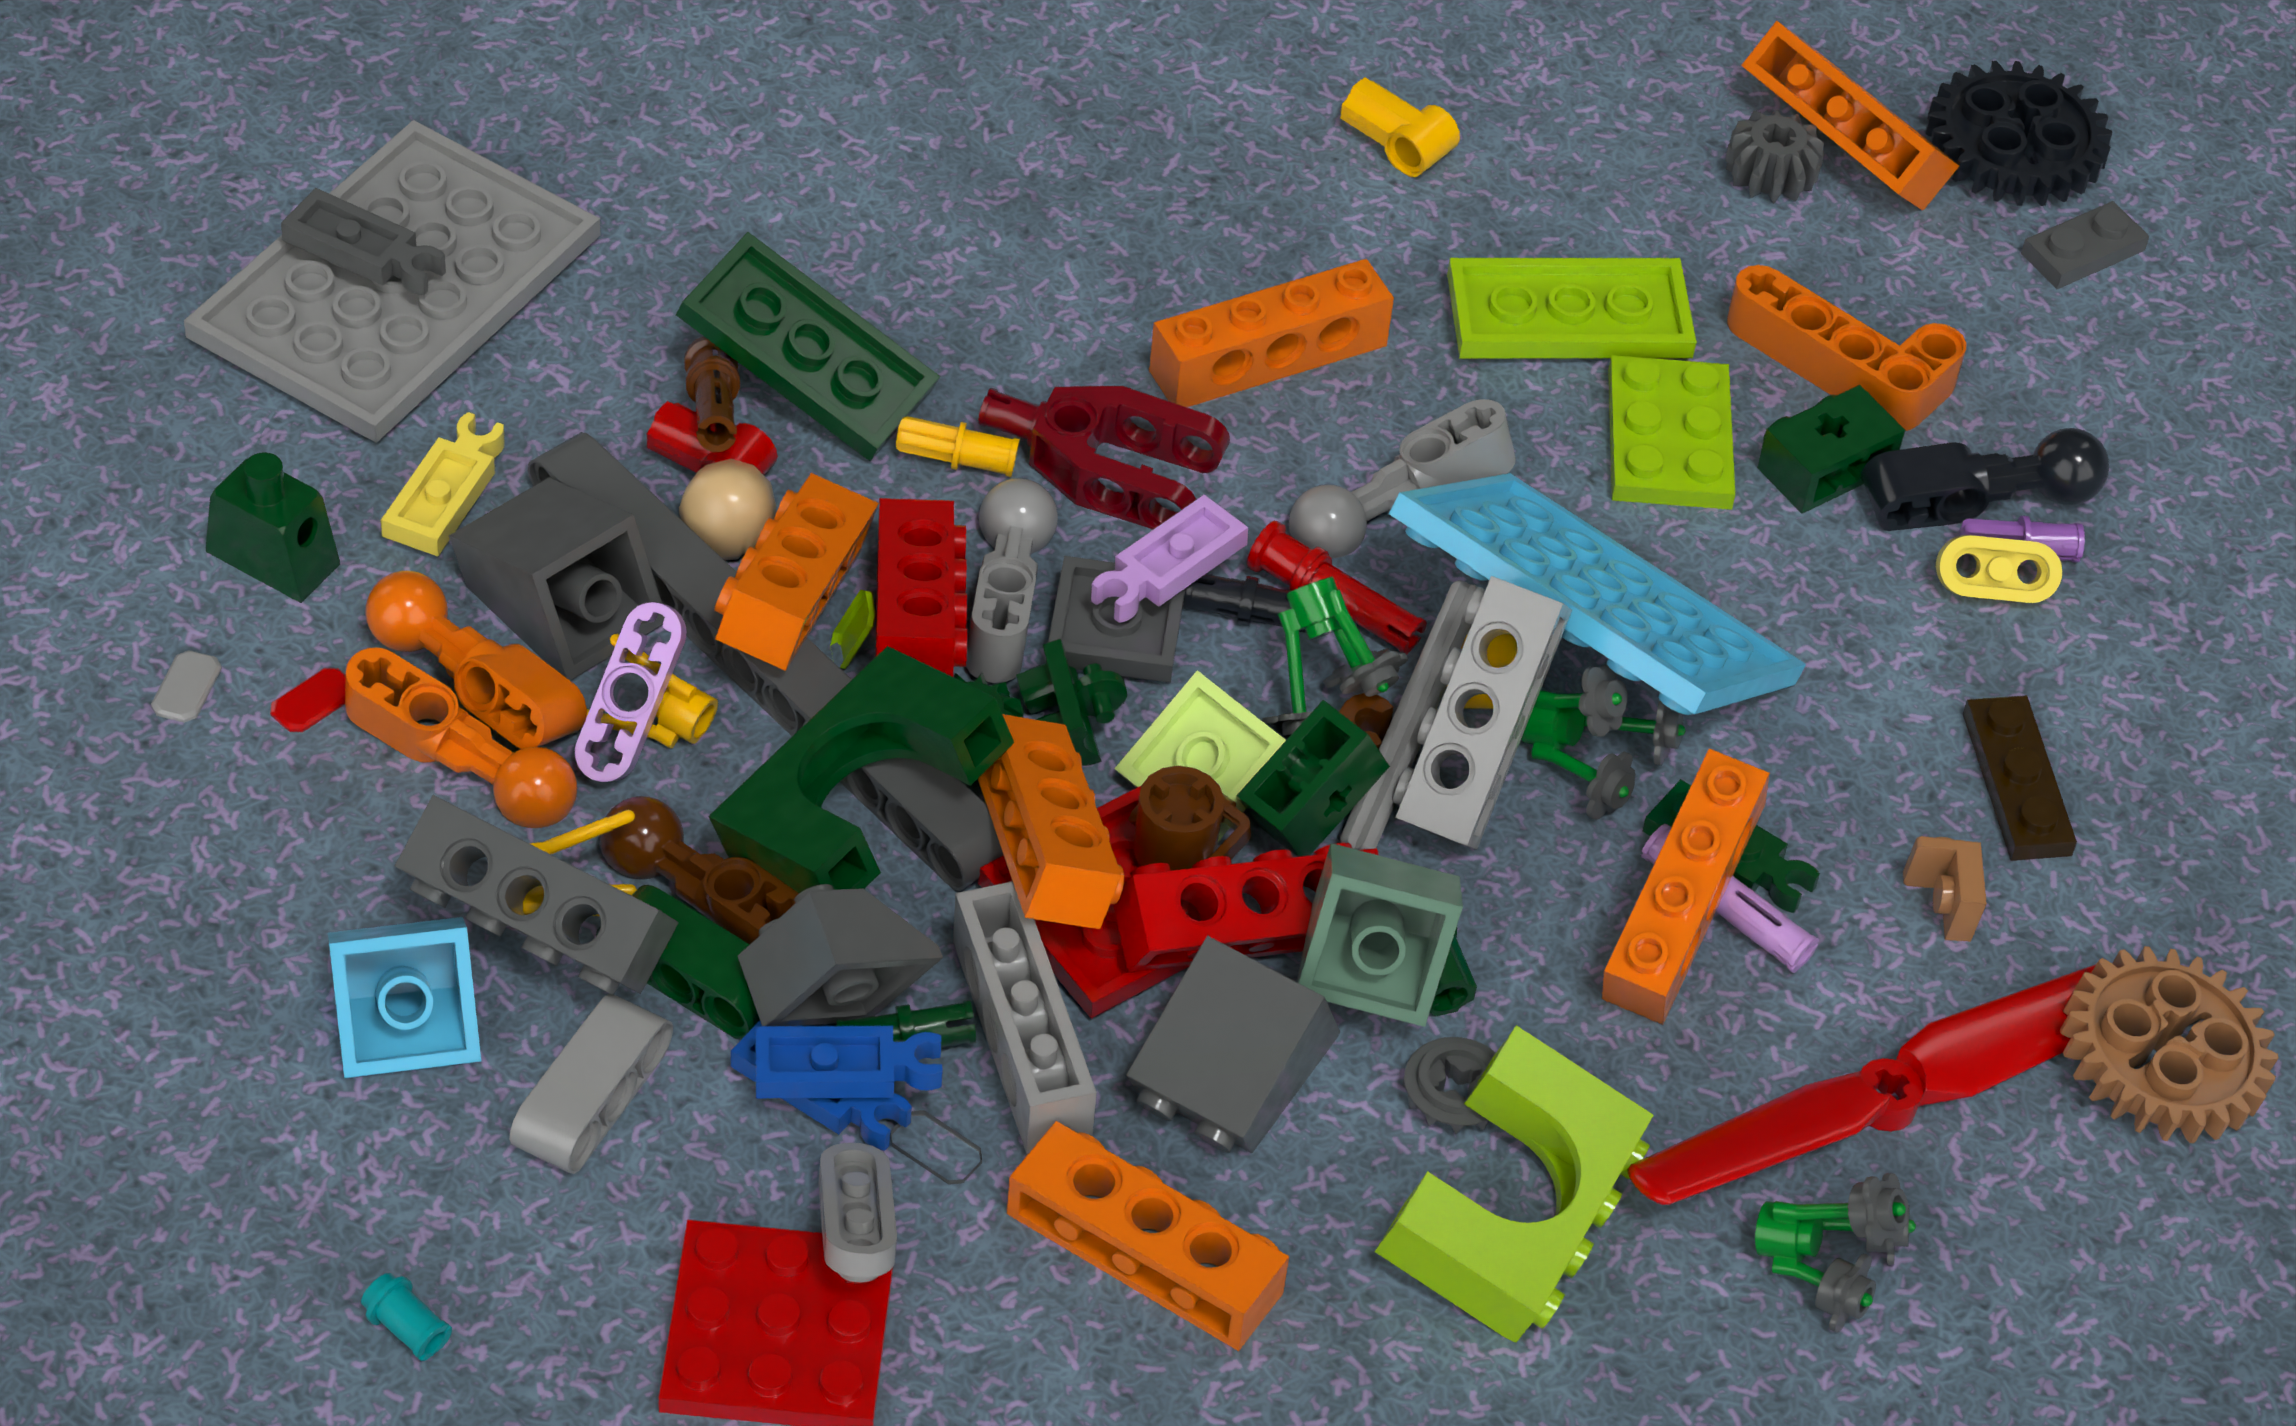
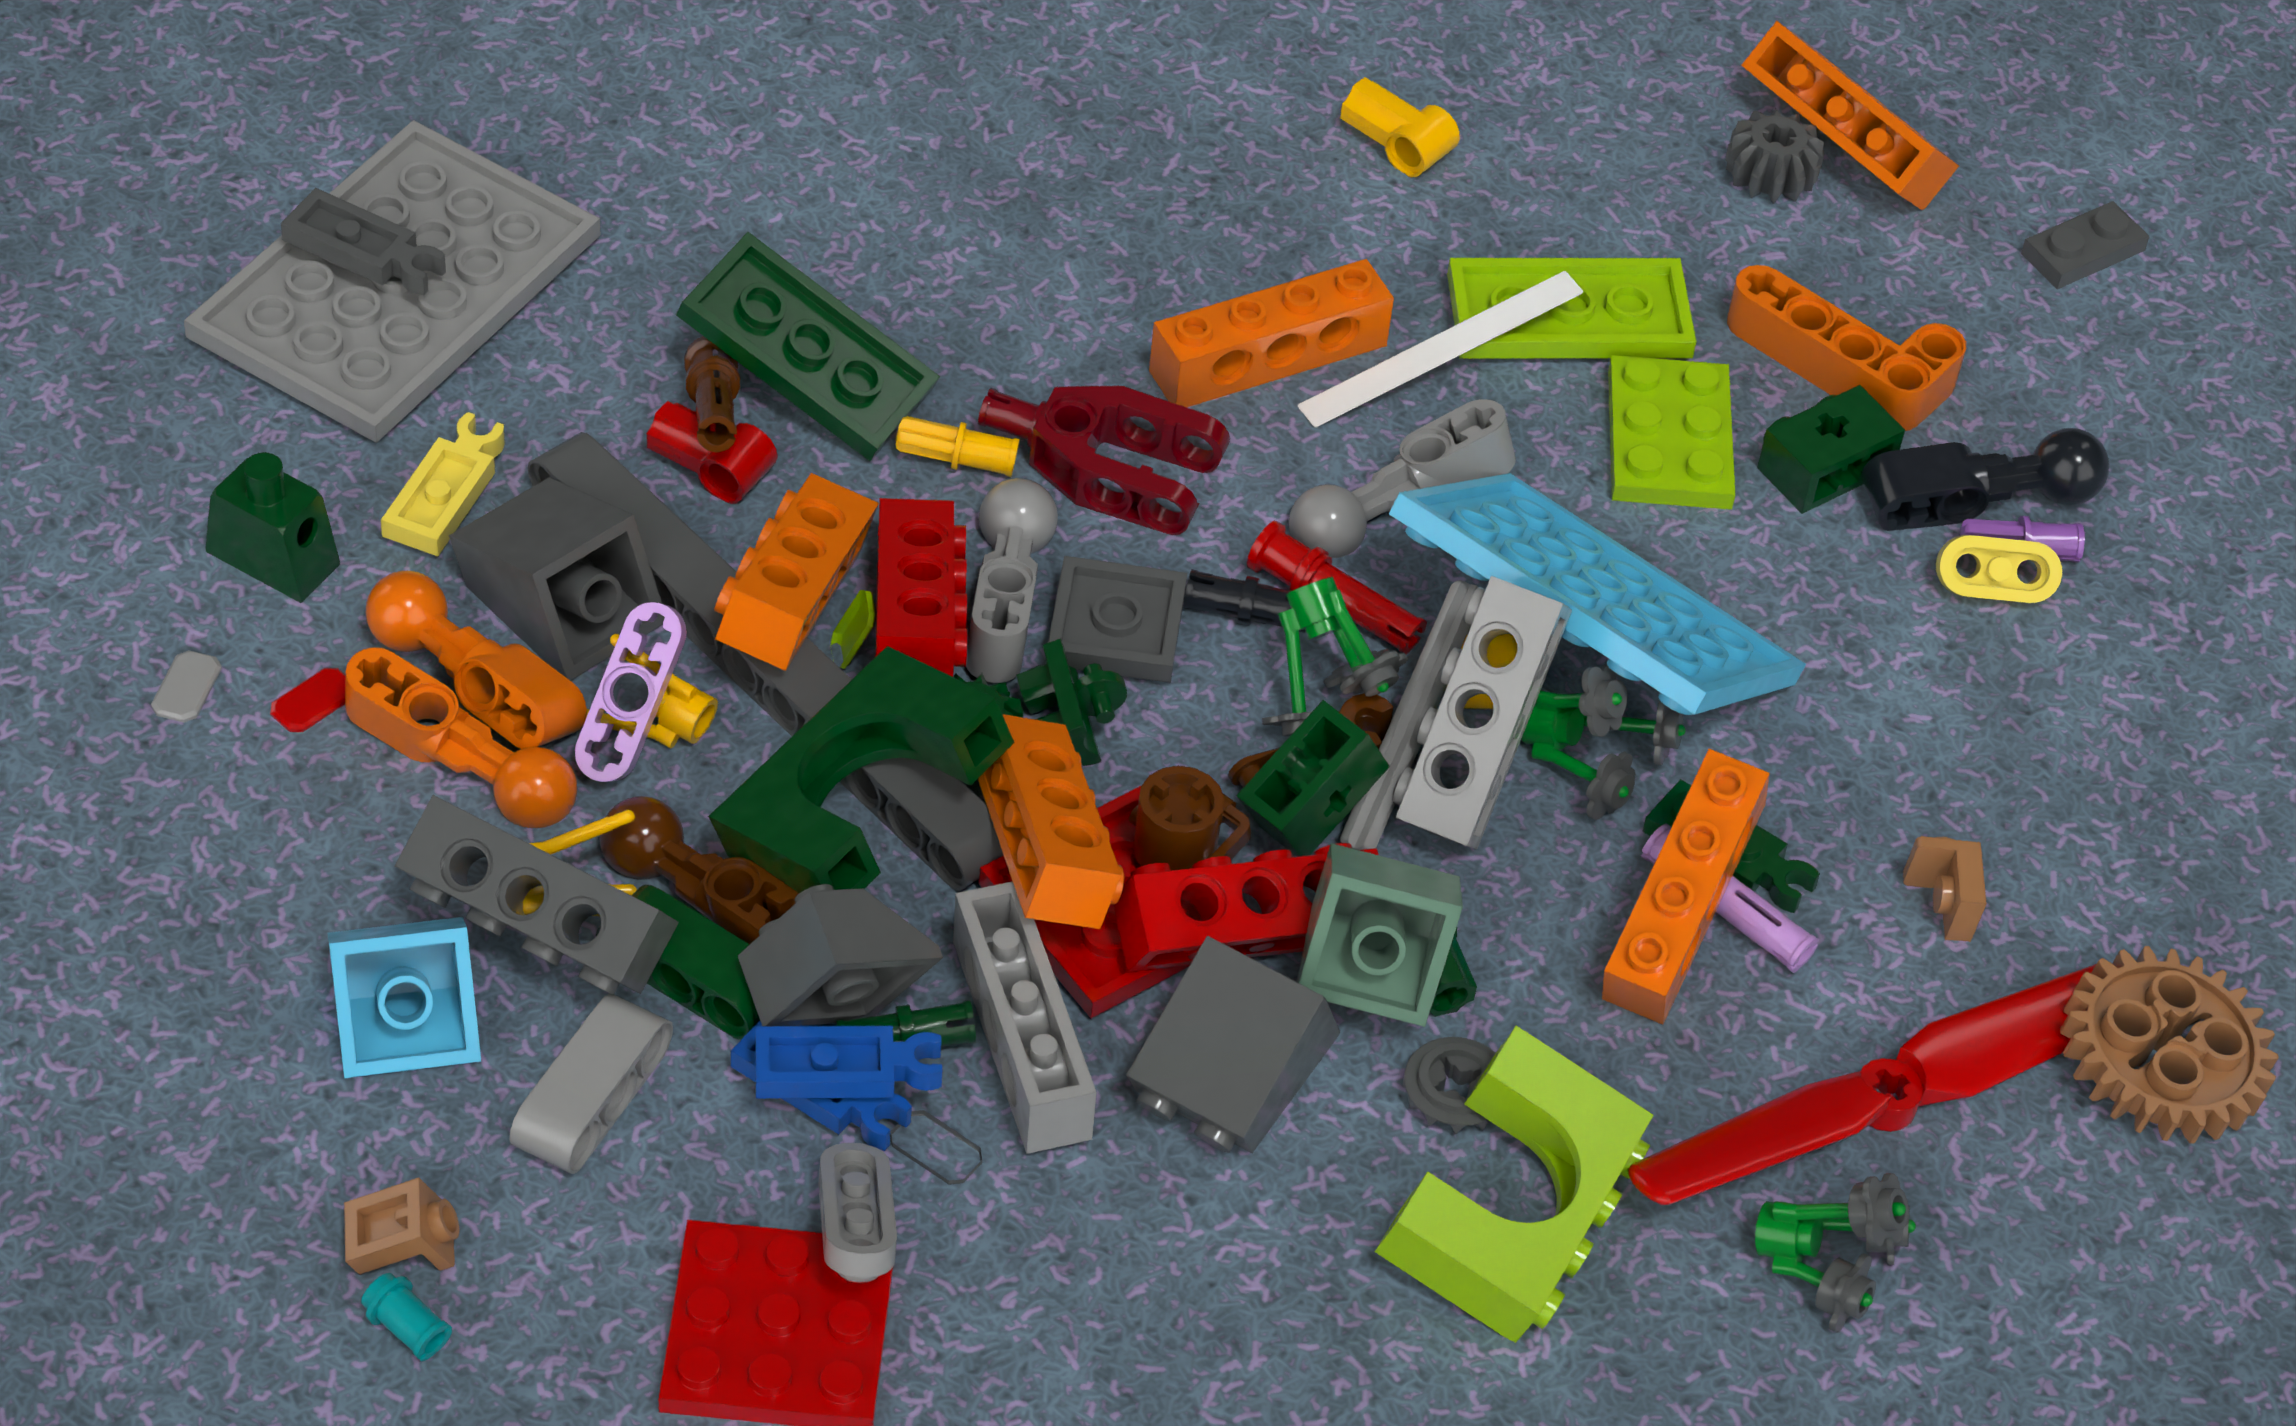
tan hair [679,459,776,560] -> none
orange brick [1007,1121,1289,1351] -> none
lavender plate [1091,495,1248,623] -> none
yellowish green plate [1114,670,1286,842] -> none
black gear [1925,61,2112,206] -> none
dark brown plate [1963,695,2077,861] -> none
none -> medium nougat bracket [344,1177,460,1275]
none -> white sticker [1298,271,1583,427]

